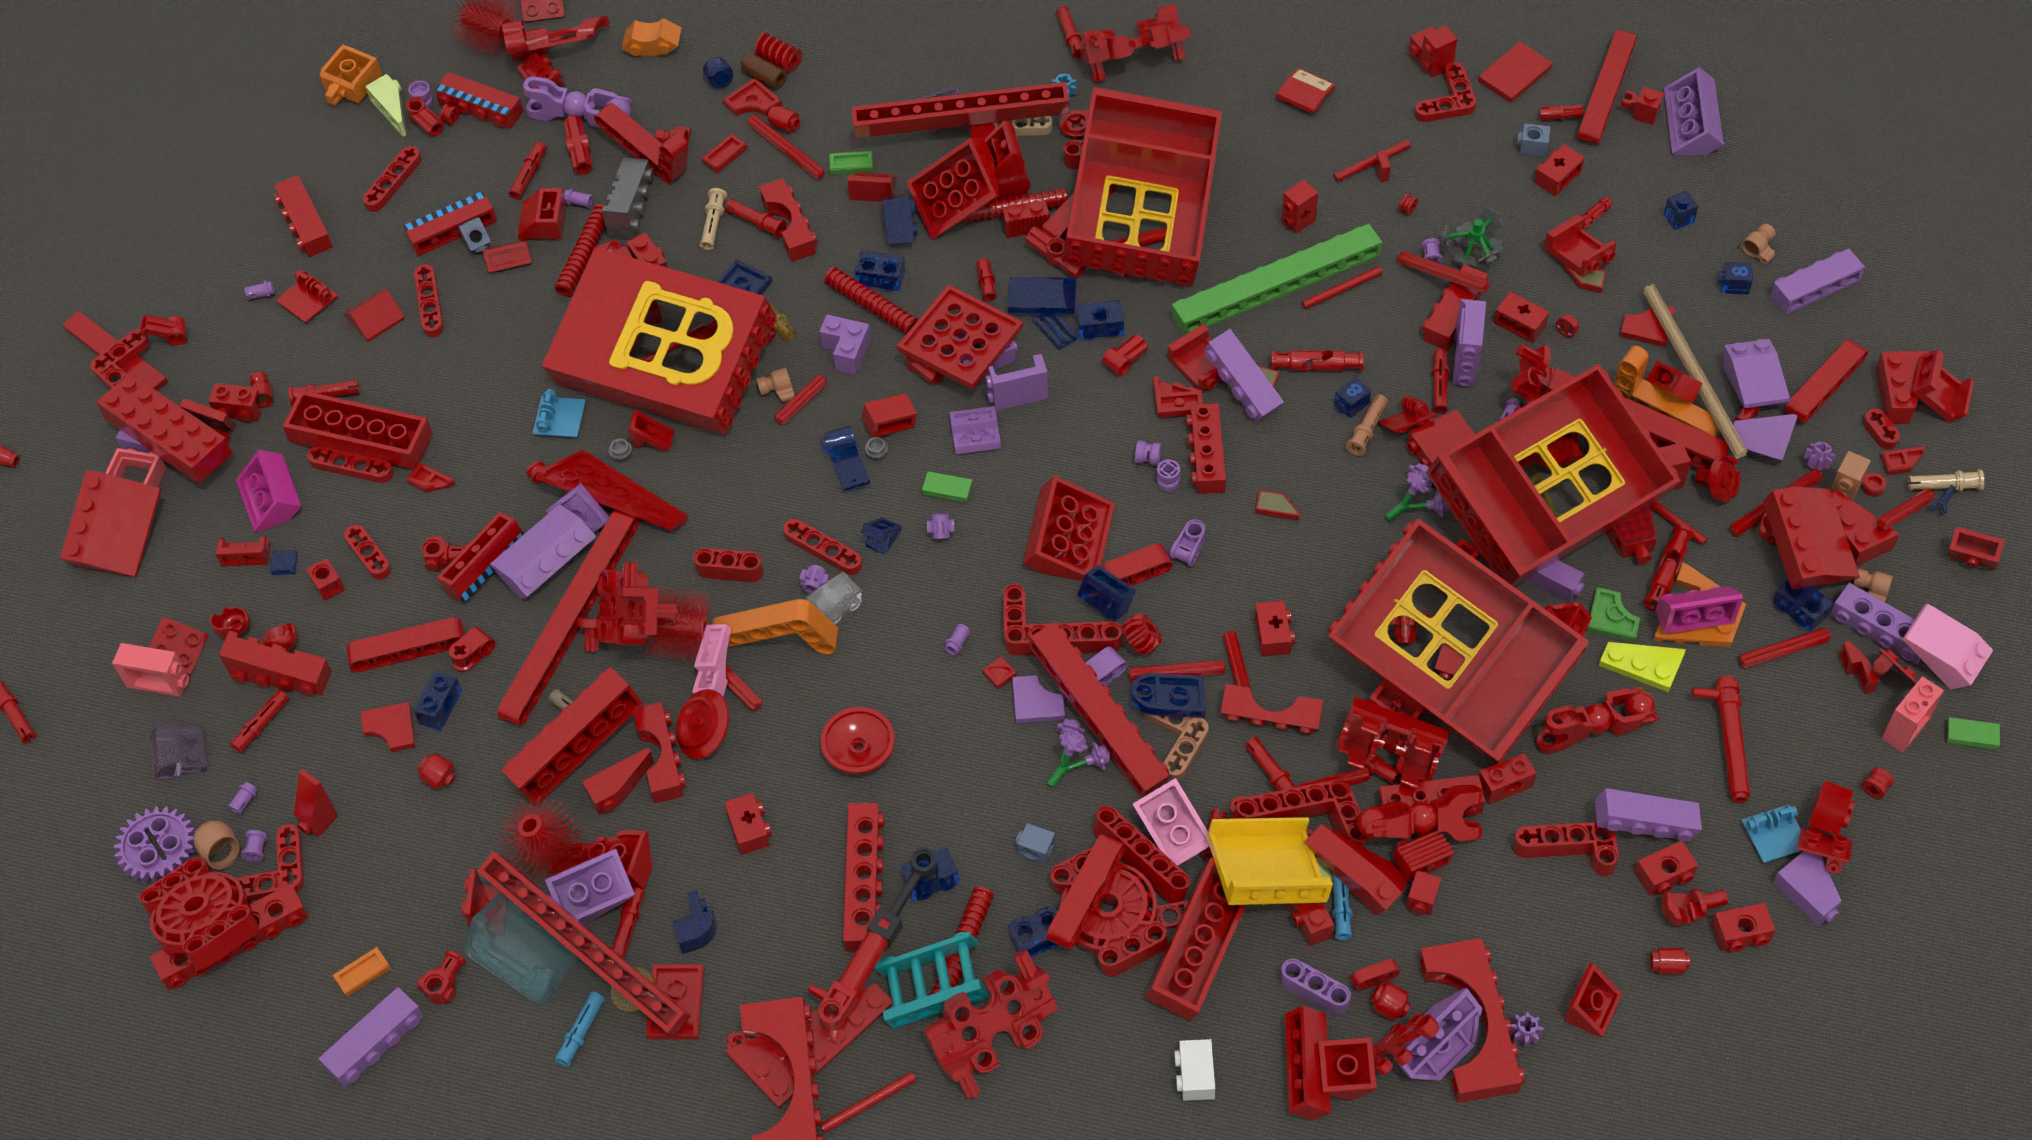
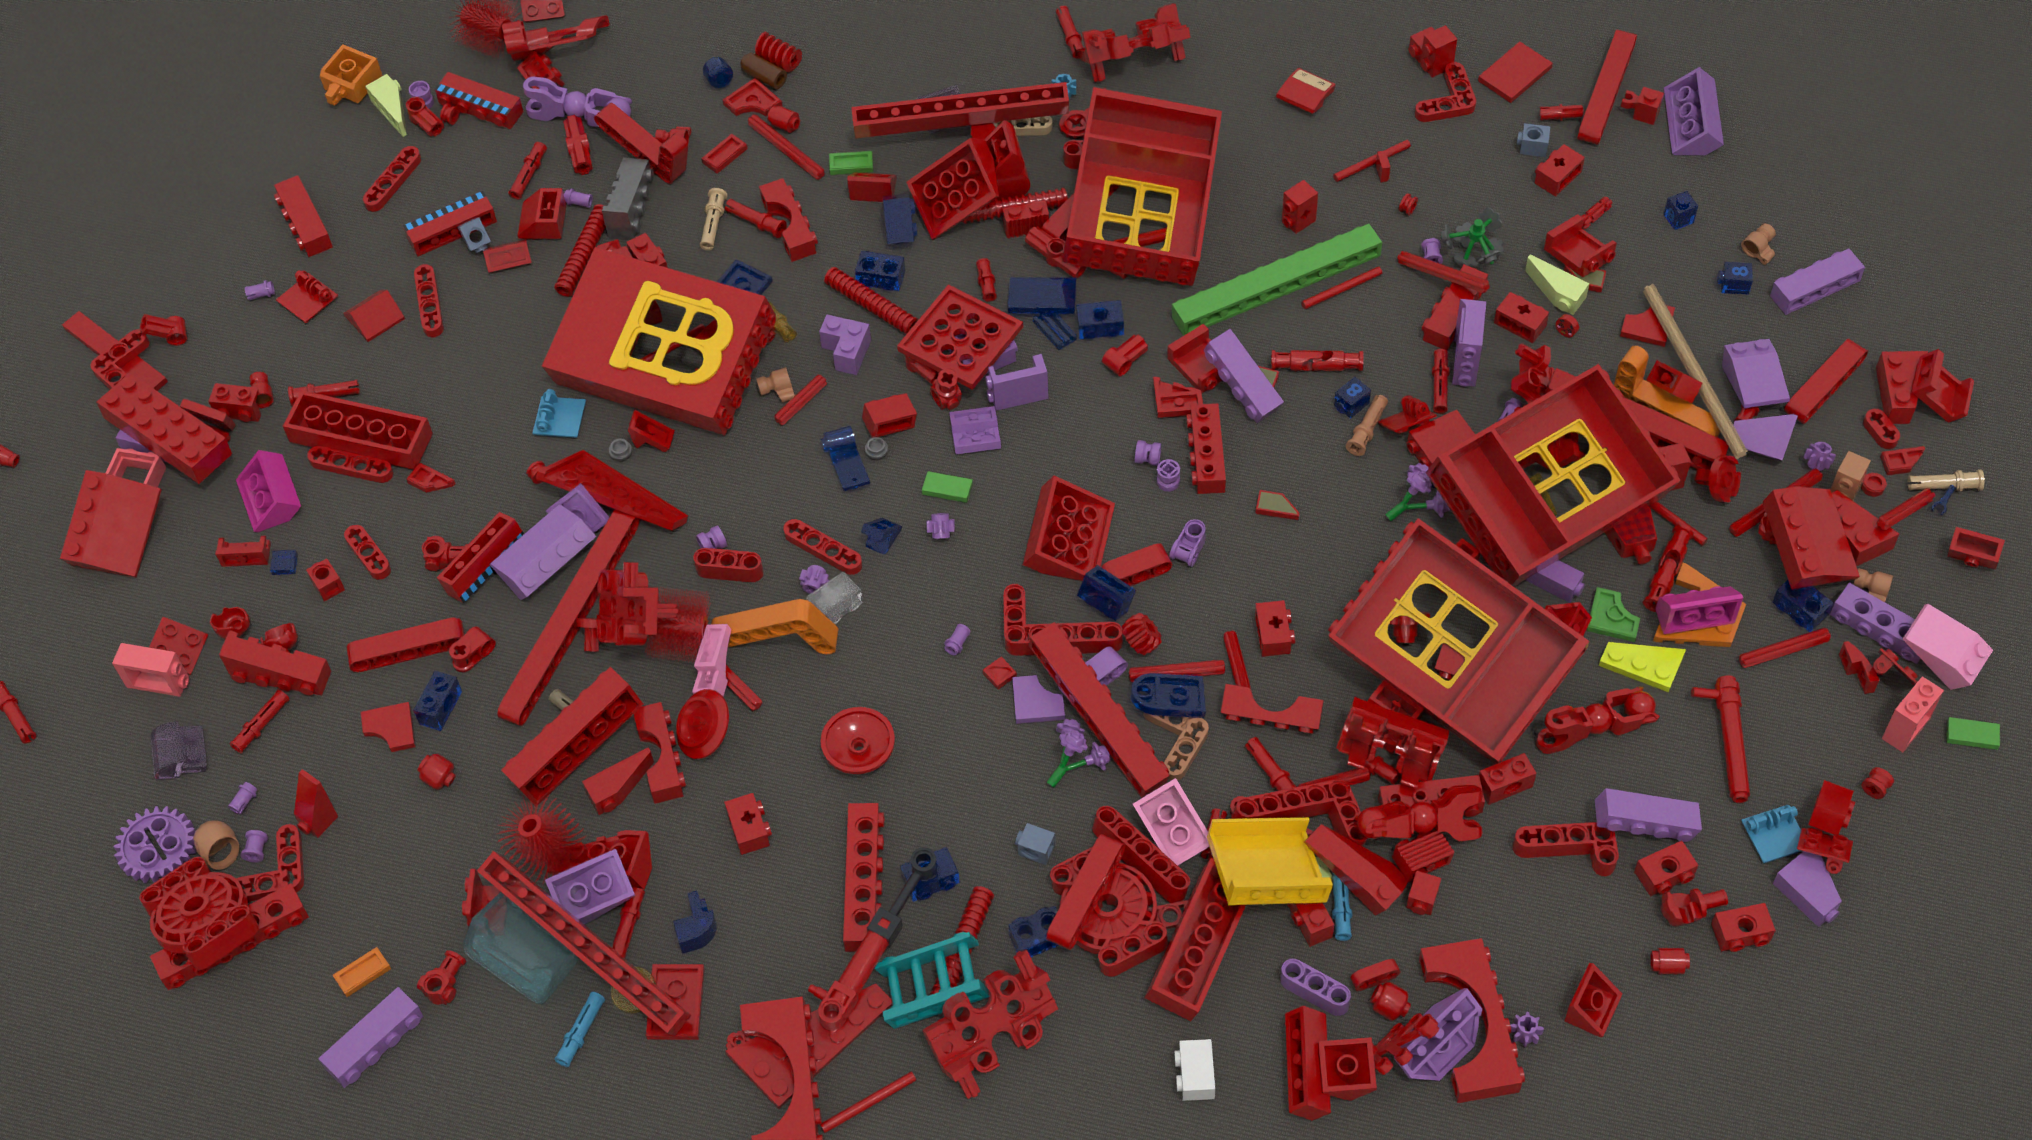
orange brick [621,18,682,56] -> none
none -> medium lavender wheel [696,525,727,549]
none -> red connector [930,369,962,410]
none -> yellowish green slope [1525,254,1589,315]

